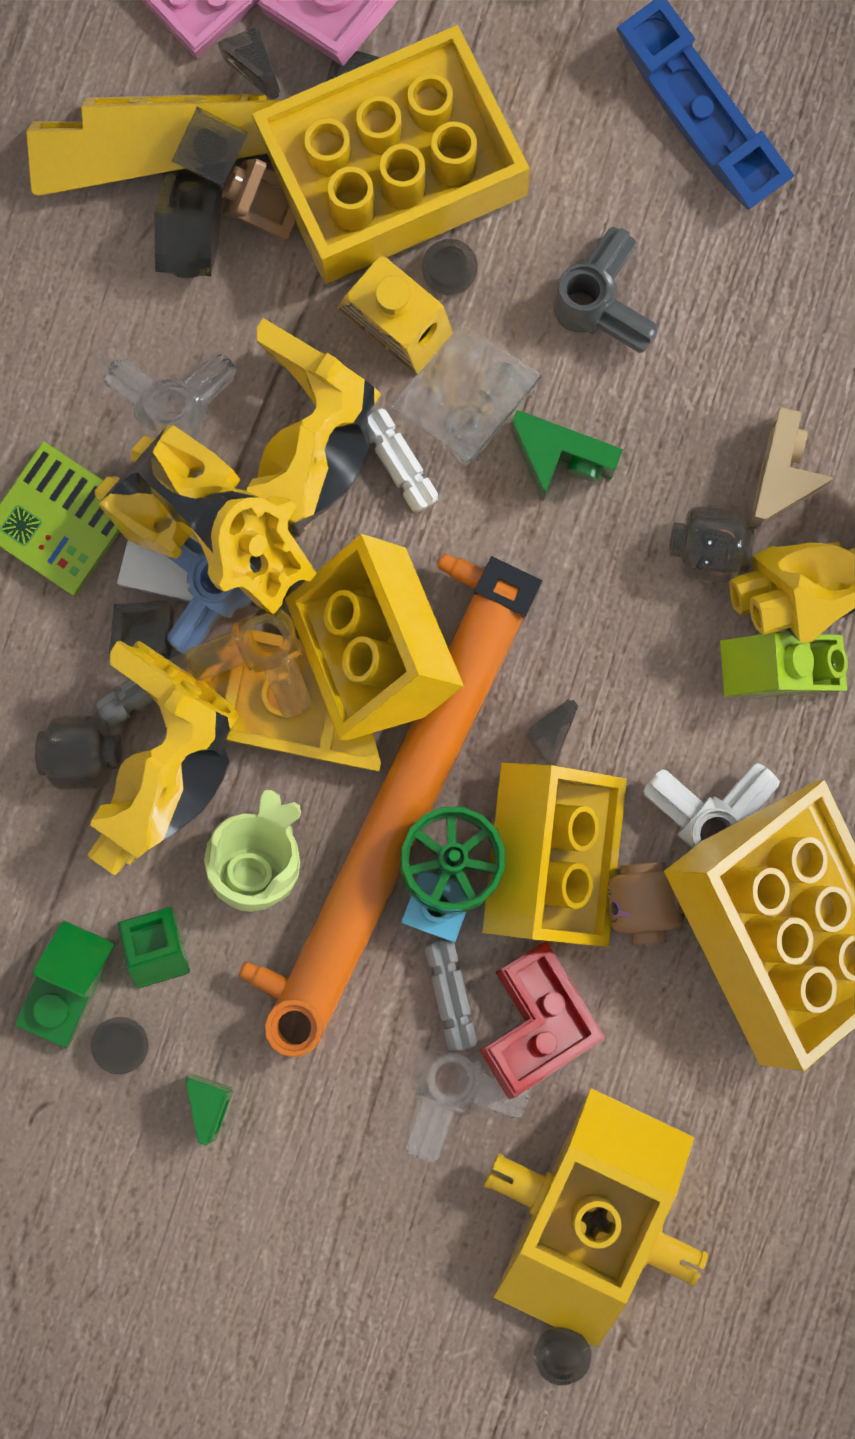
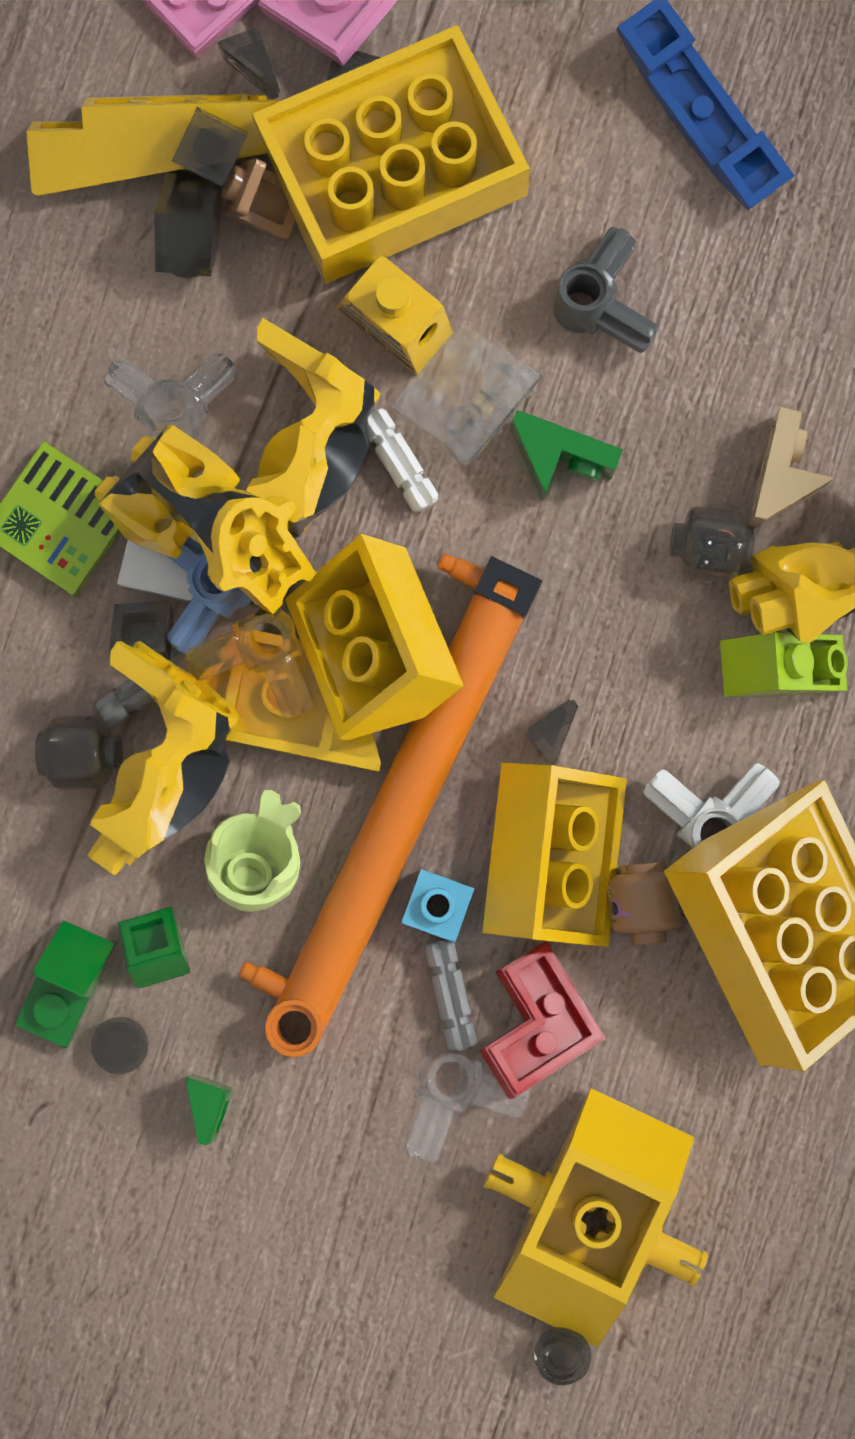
green wheel [400,807,505,914] -> none
clear smoke plate [422,239,478,296] -> none

